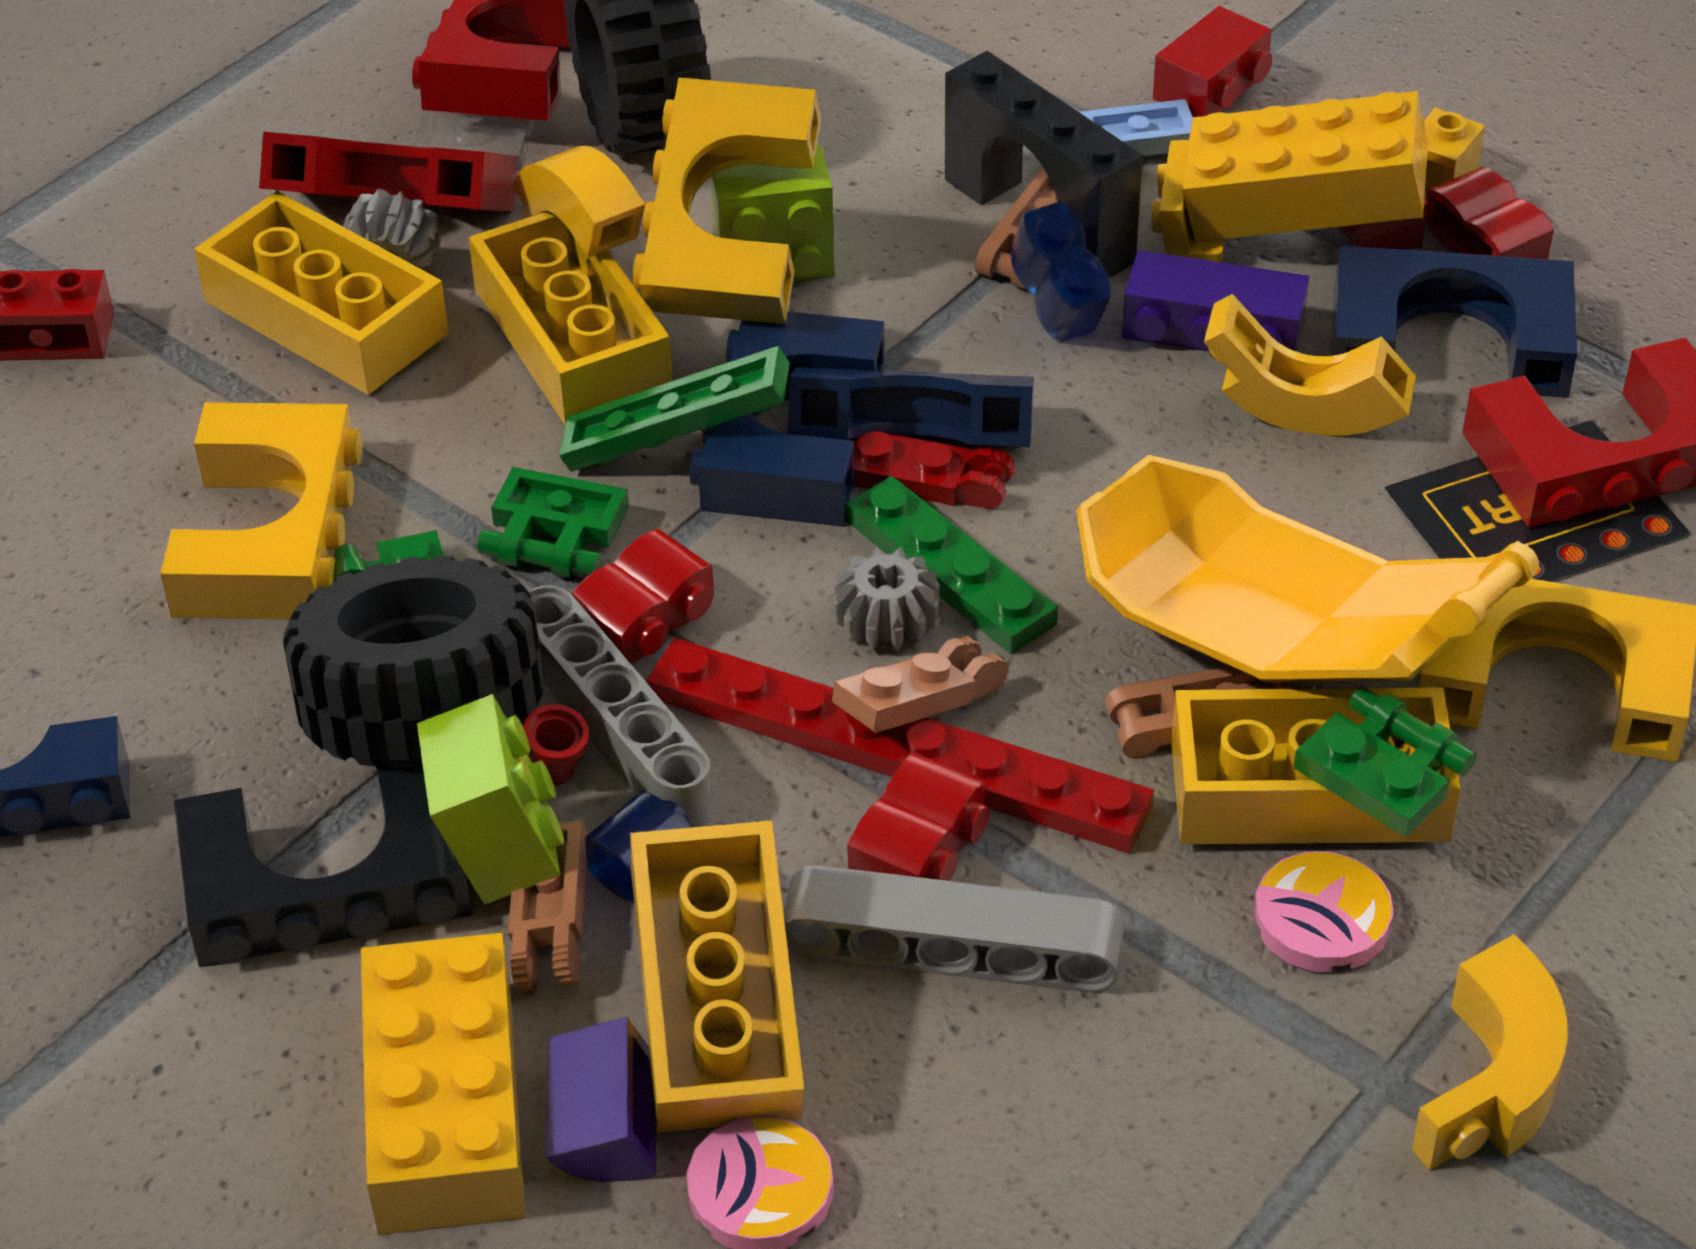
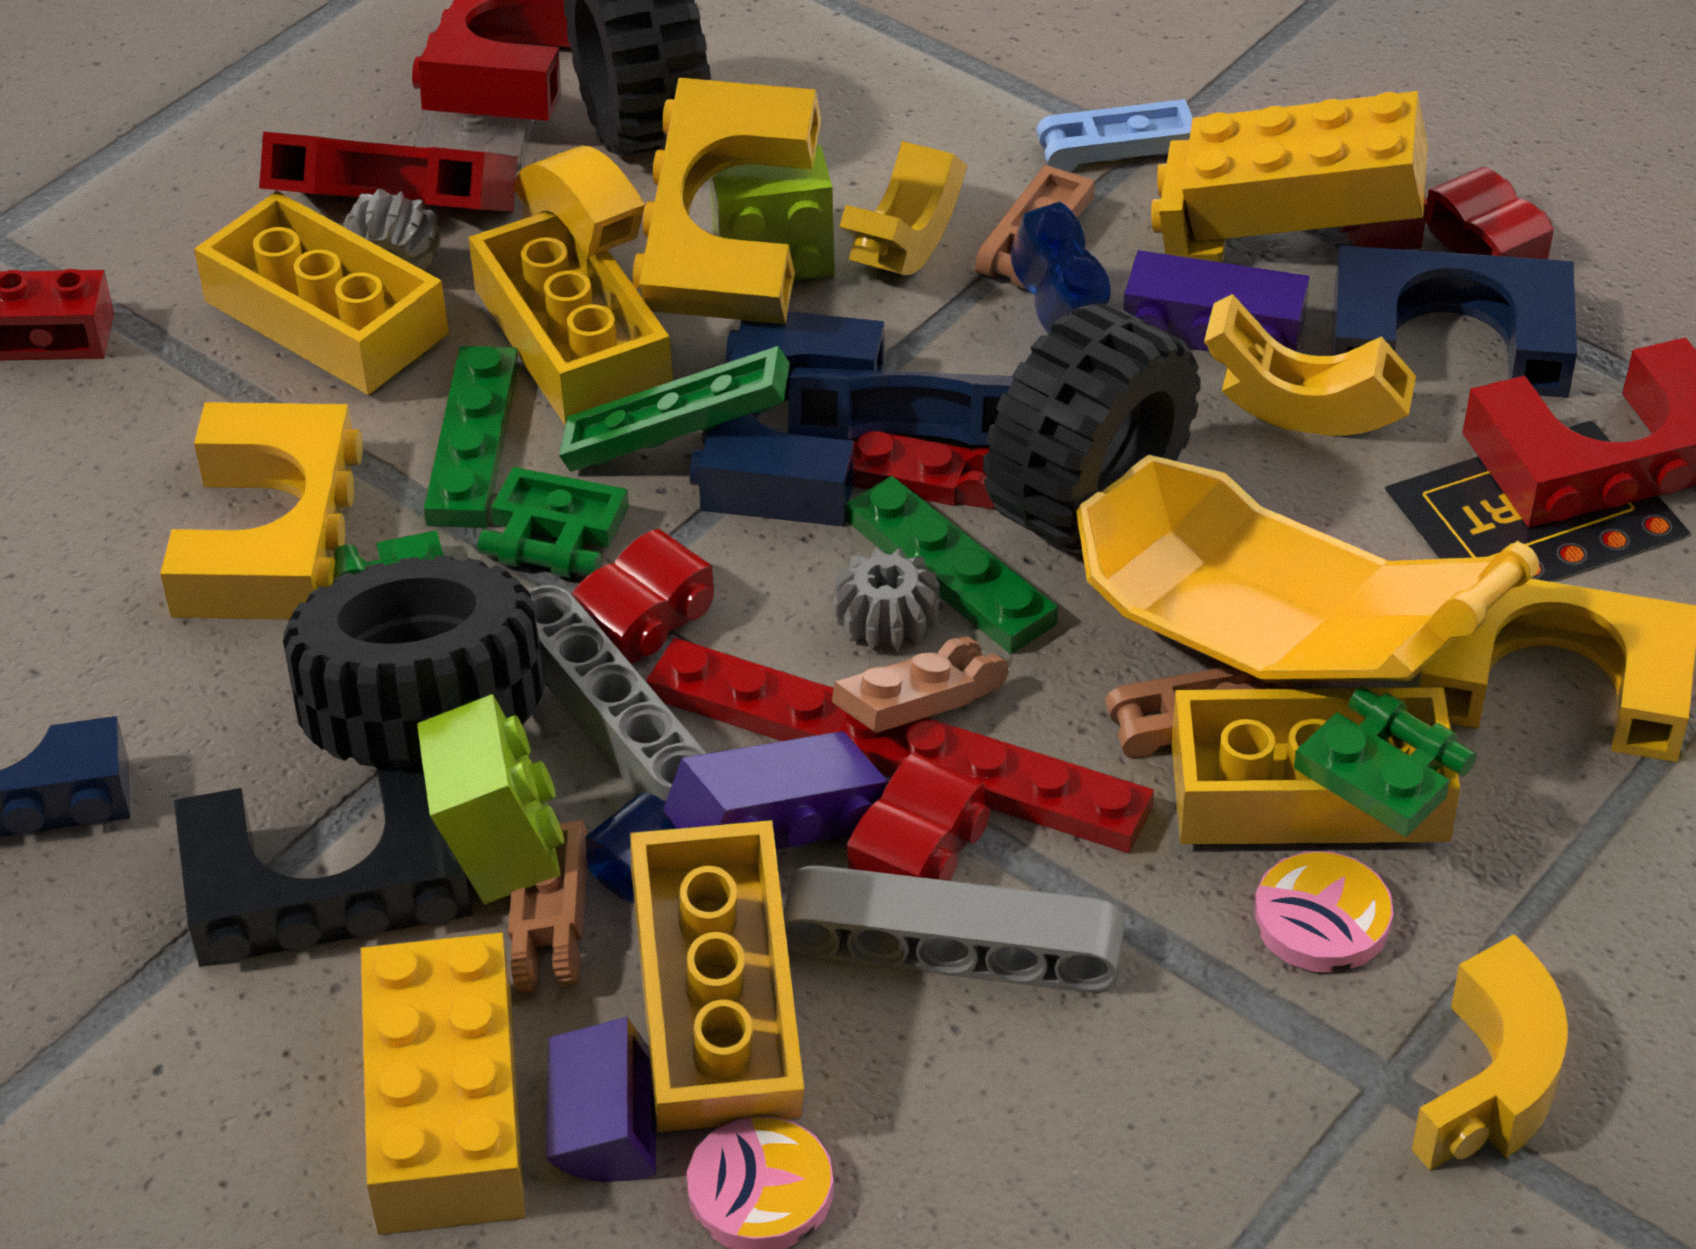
red piece [523,704,589,786] -> none
black arch [945,51,1143,287] -> none
red brick [1153,5,1272,118] -> none
yellow brick [1424,107,1485,196] -> none
none -> green plate [424,346,519,528]
none -> dark purple brick [663,731,888,850]
none -> yellow arch [839,141,967,275]
none -> black tyre [983,303,1201,554]

